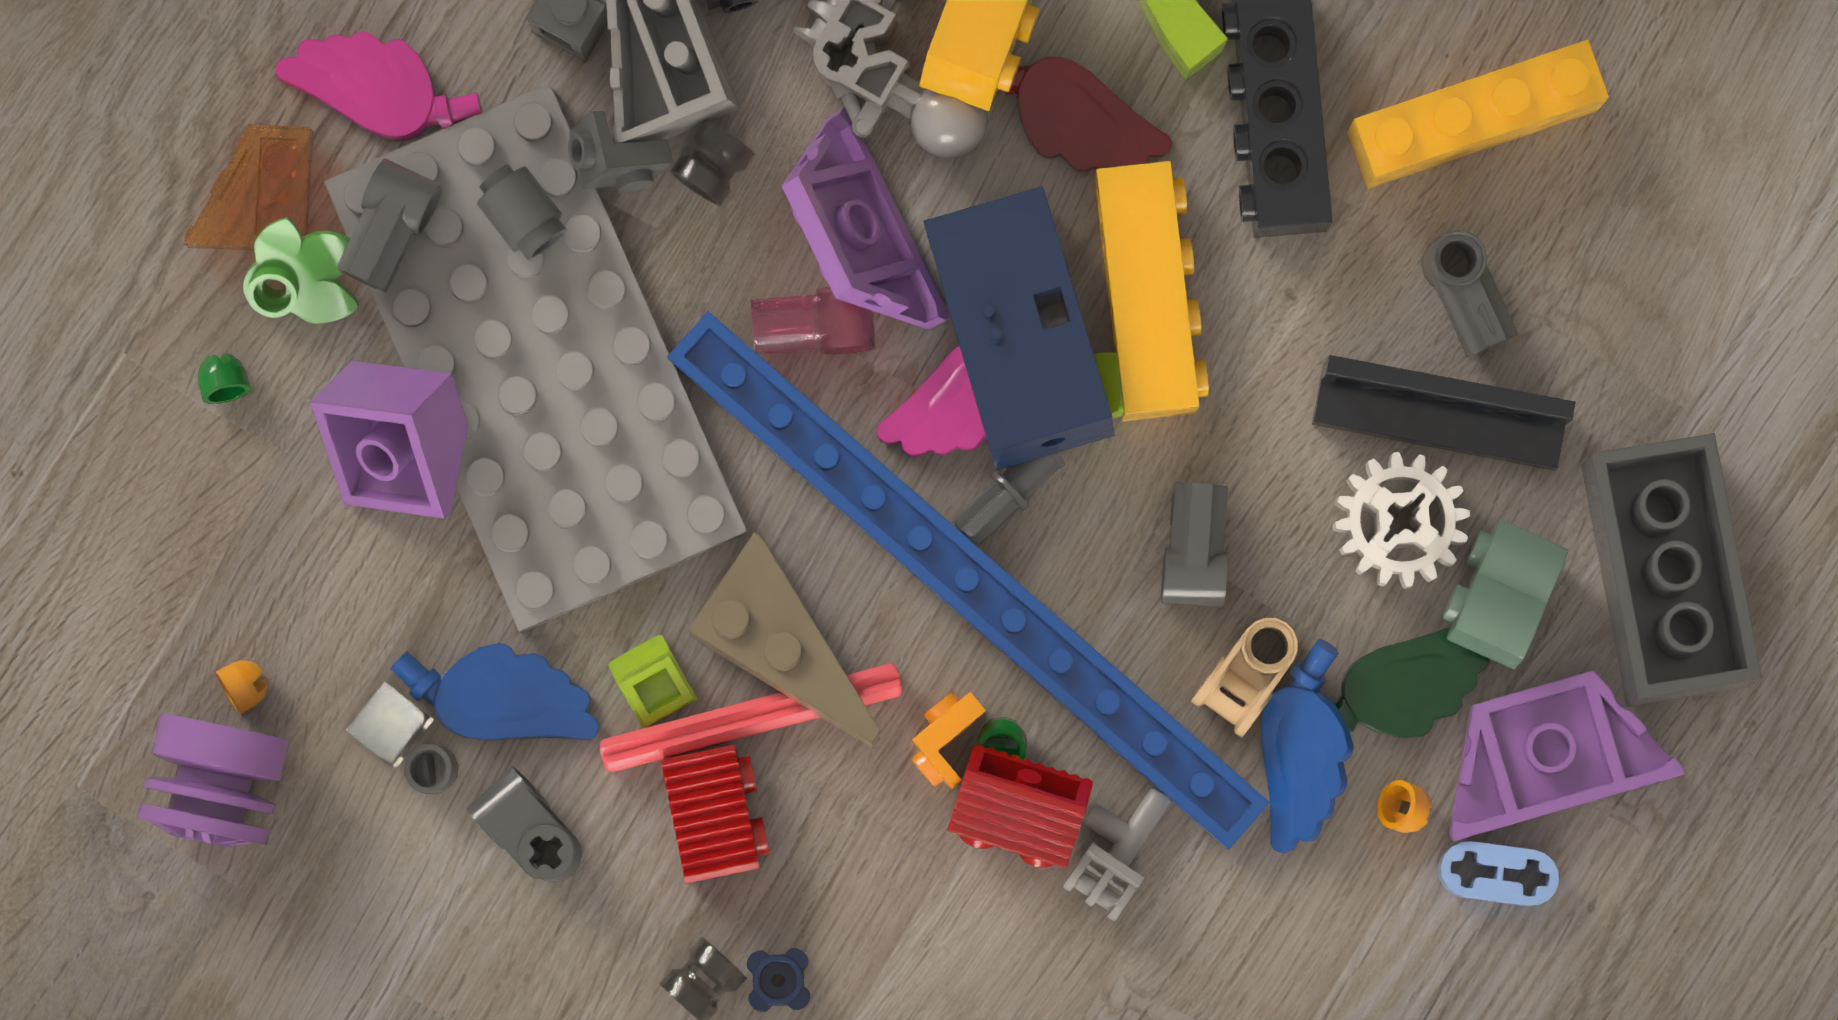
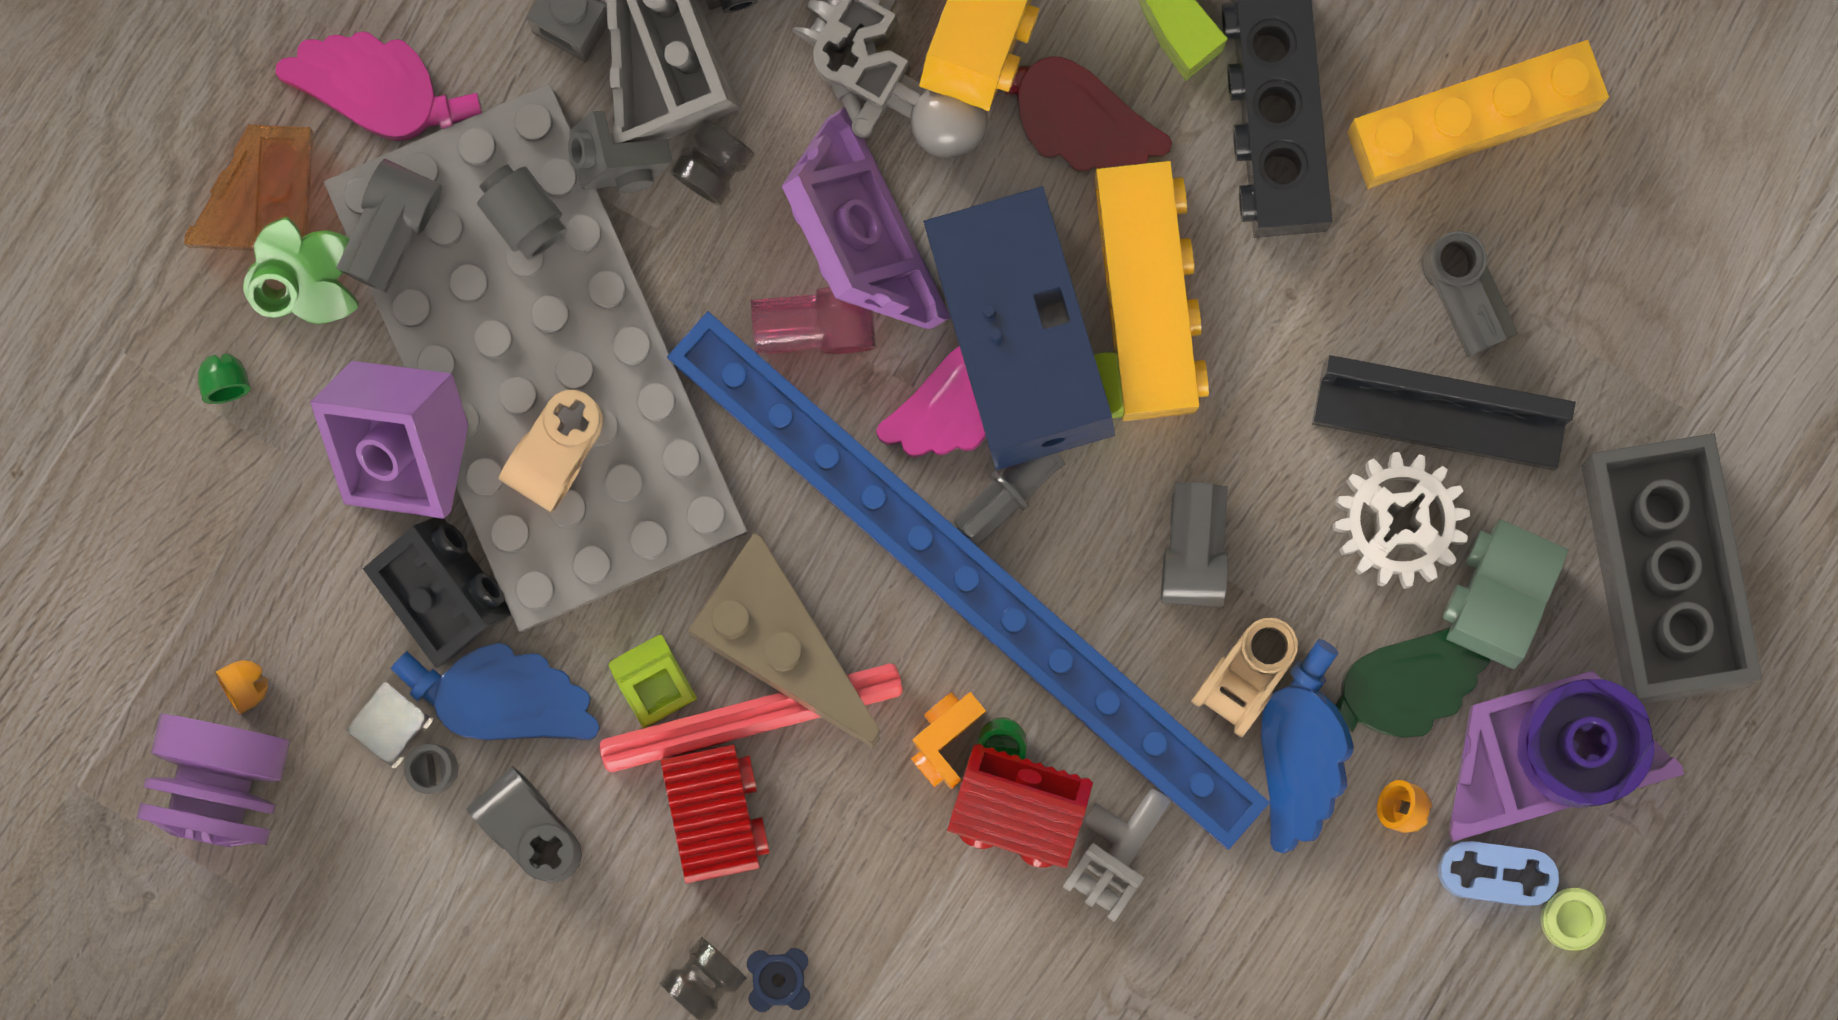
none -> black bracket [363,517,511,668]
none -> tan piece [498,390,603,513]
none -> dark purple brick [1517,679,1654,808]
none -> yellowish green tile [1540,888,1606,950]

